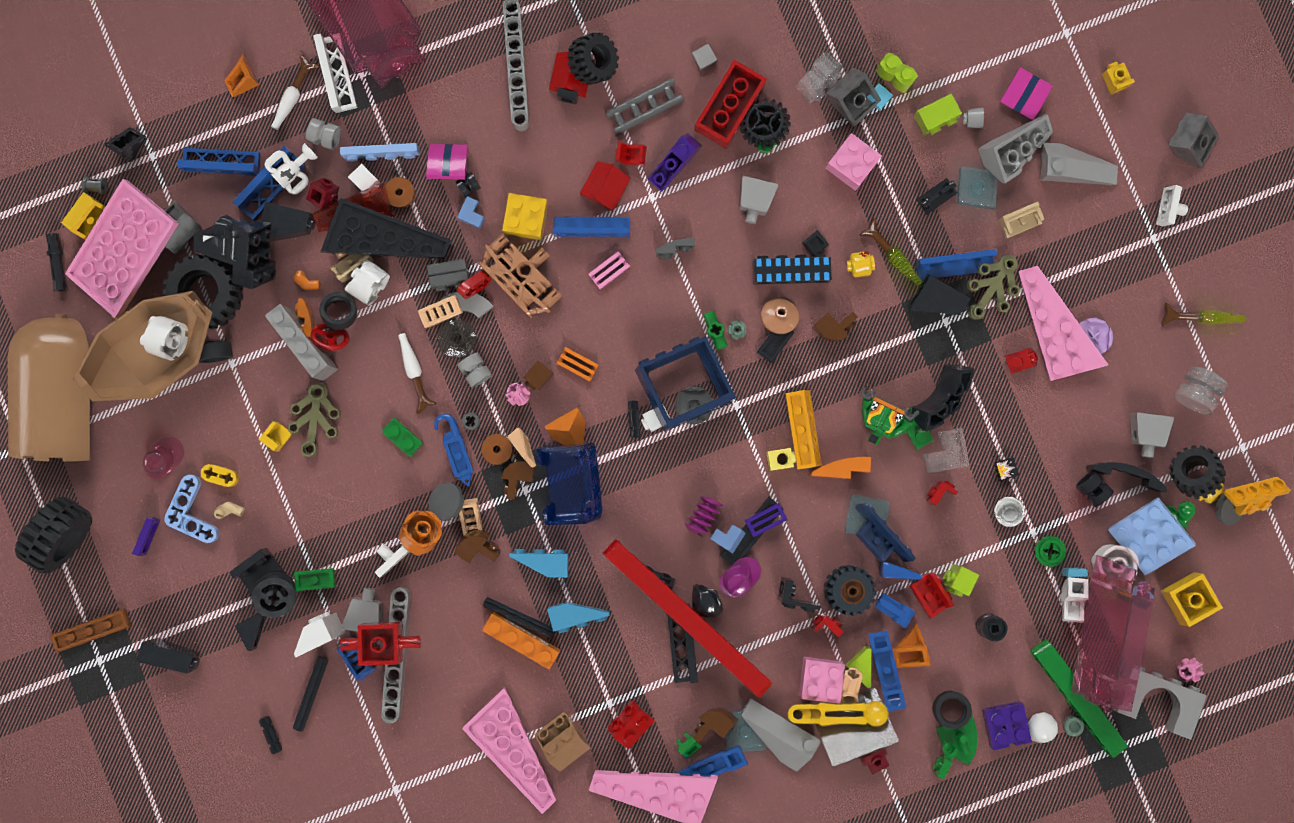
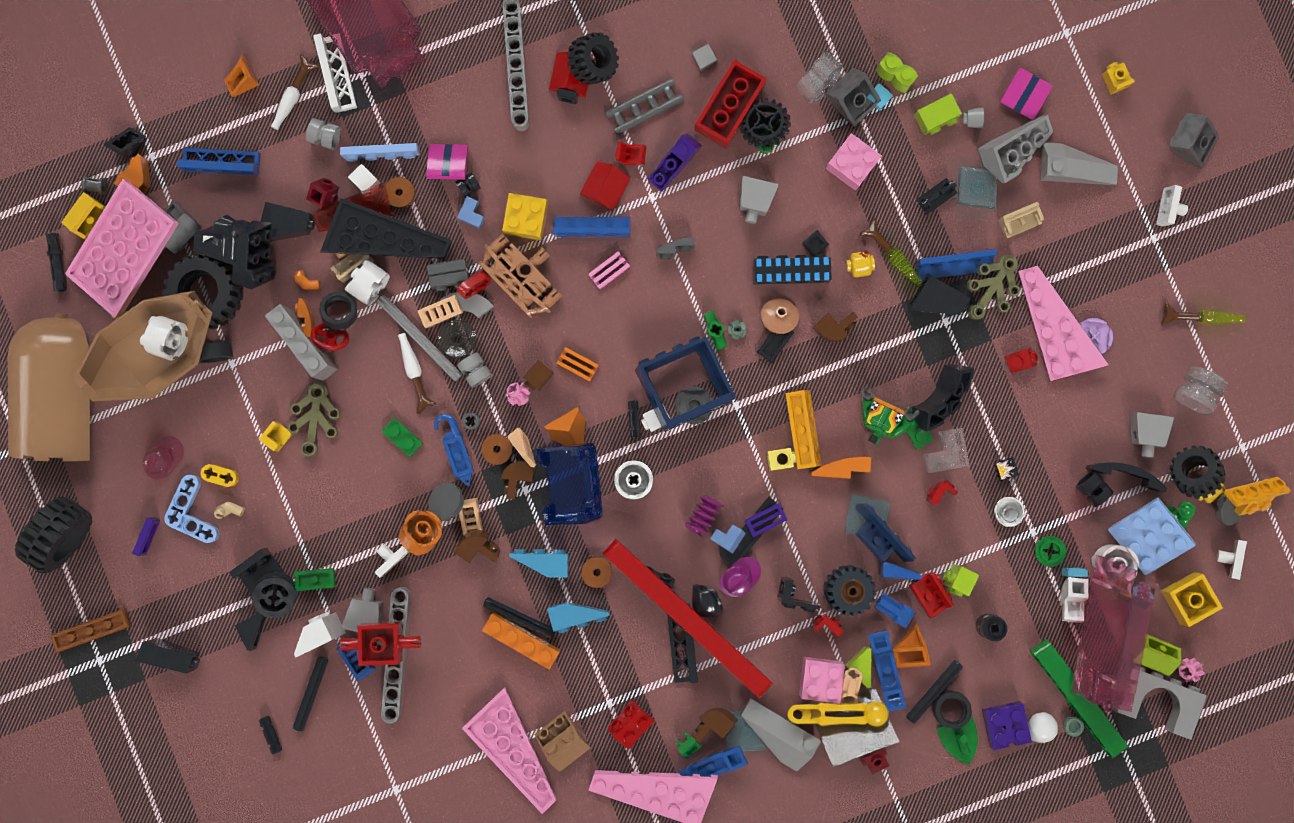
blue fence [233,146,306,221] -> none
white piece [265,143,318,195] -> none
green plate [933,742,958,780] -> none
none -> orange slope [114,154,151,194]
none -> light grey axle [377,295,462,381]
none -> dark orange piece [581,557,612,588]
none -> white brick [614,461,653,499]
none -> black axle [906,660,963,724]
none -> lime brick [1133,634,1182,676]
none -> white tile [1217,540,1247,580]

